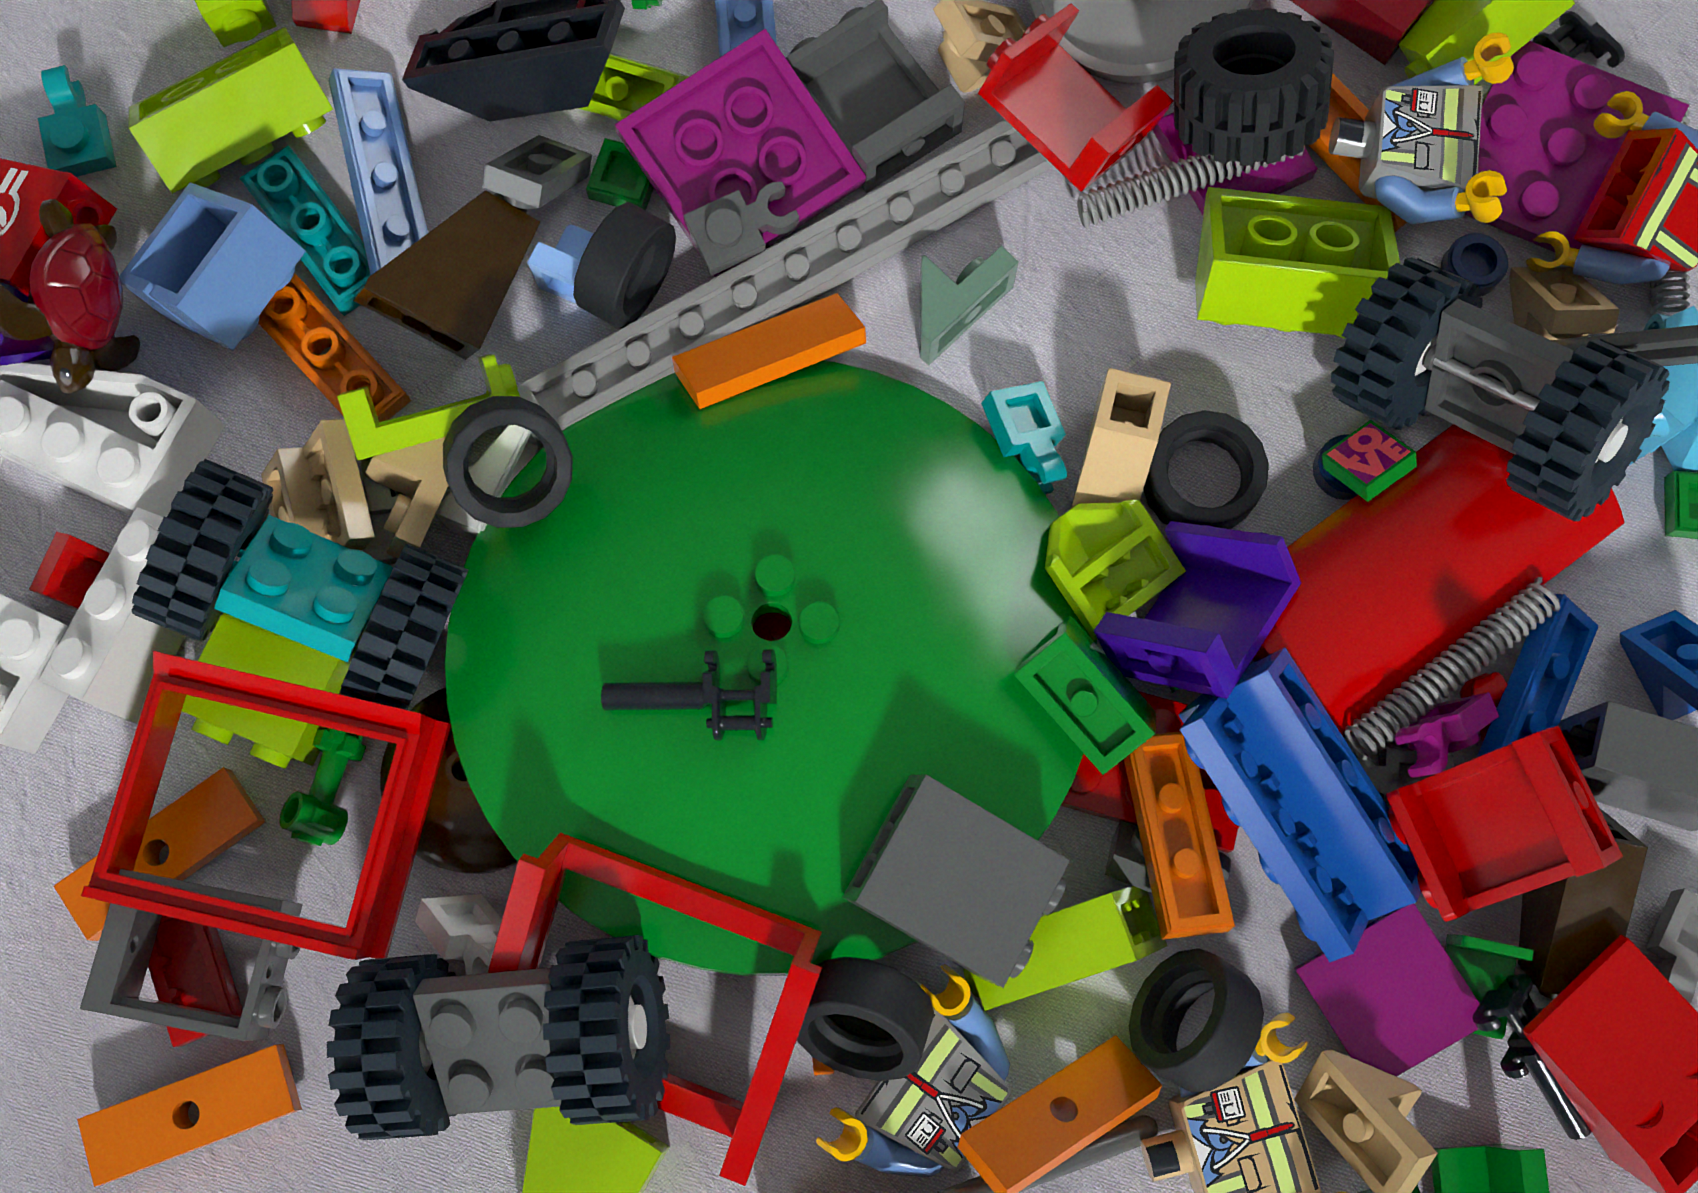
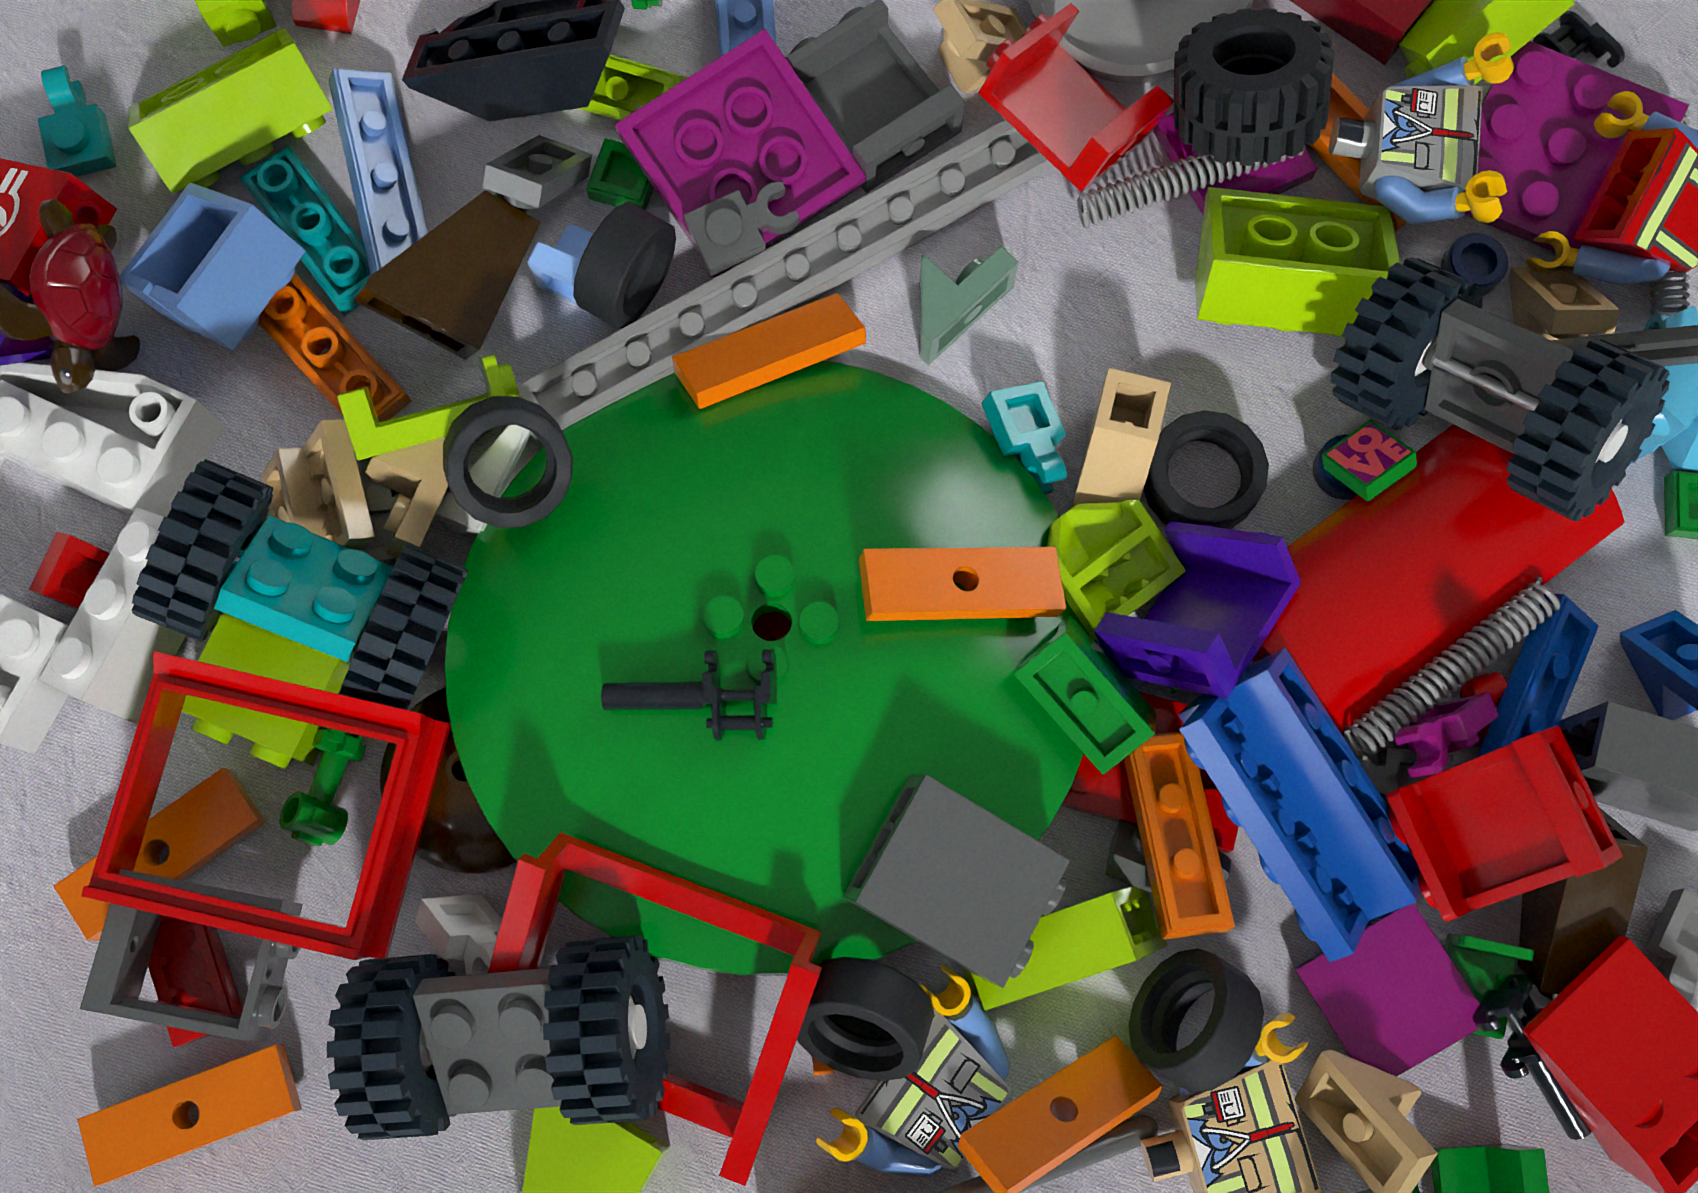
none -> orange tile [858,547,1066,621]

